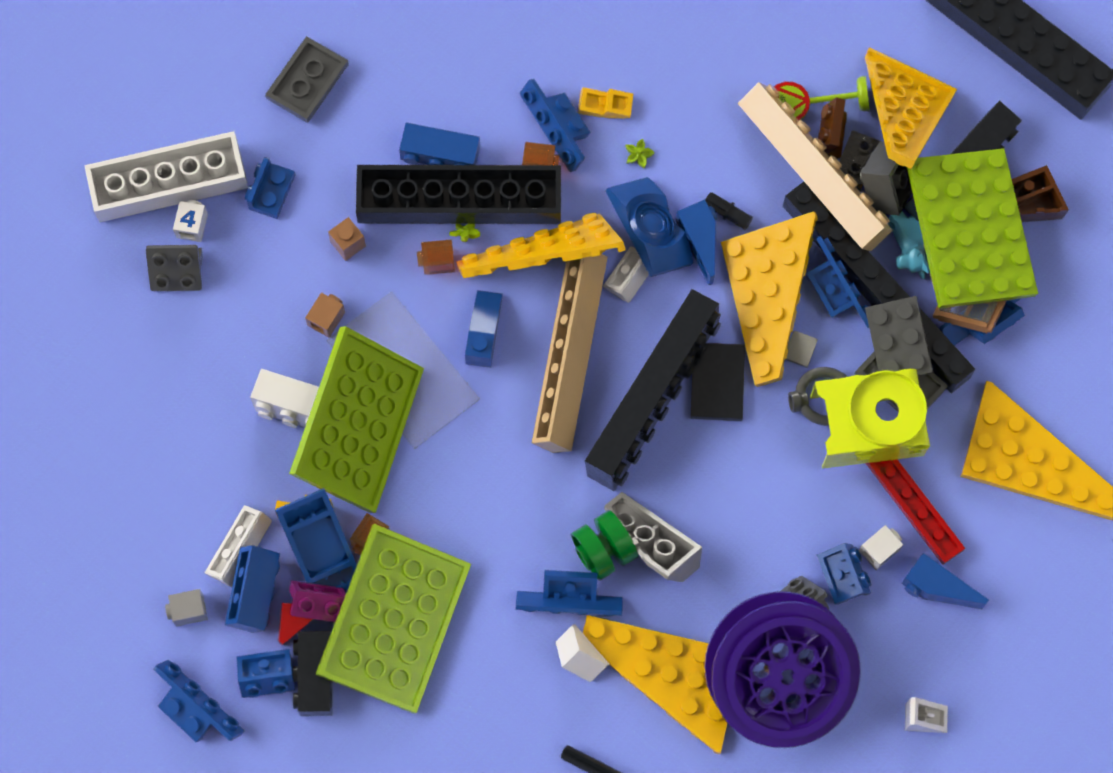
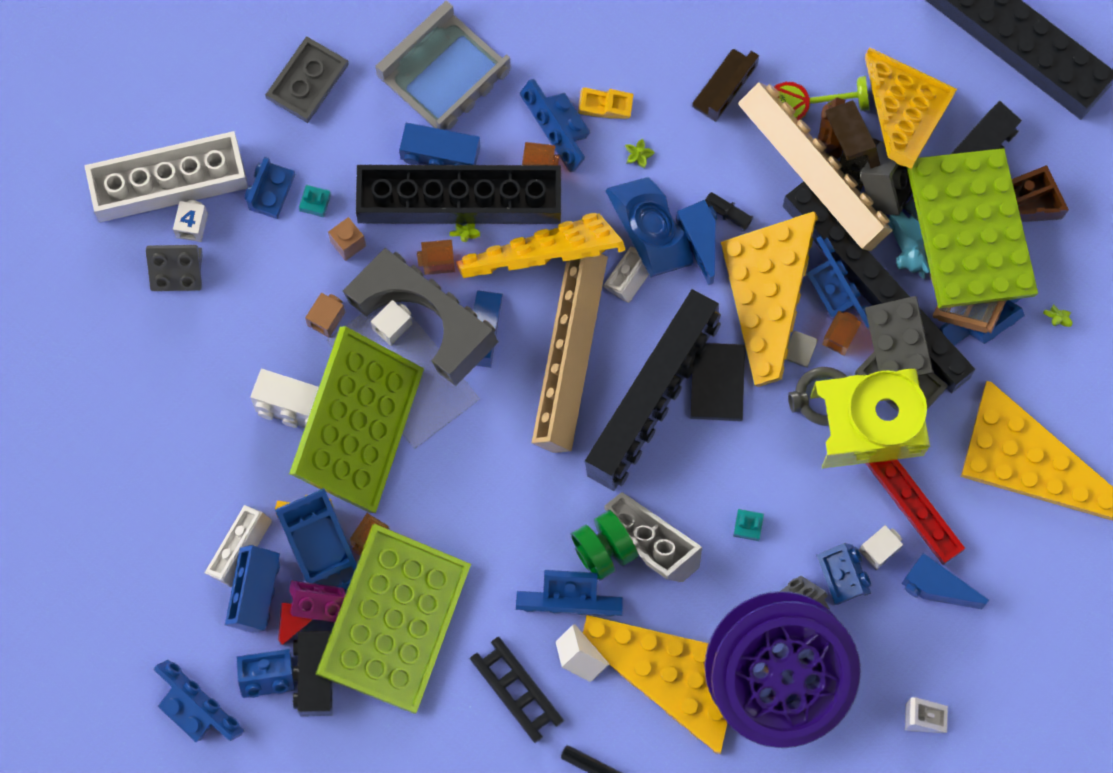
light grey brick [165,589,208,626] -> none
none -> teal tile [299,185,331,217]
none -> dark grey arch [343,248,498,386]
none -> white brick [371,300,412,346]
none -> panel [376,0,511,130]
none -> black bar [470,636,564,743]
none -> dark brown panel [692,49,759,122]
none -> teal tile [733,509,764,541]
none -> clear orange brick [822,311,862,356]
none -> dark brown panel [825,100,880,169]
none -> lime plant [1043,304,1073,327]

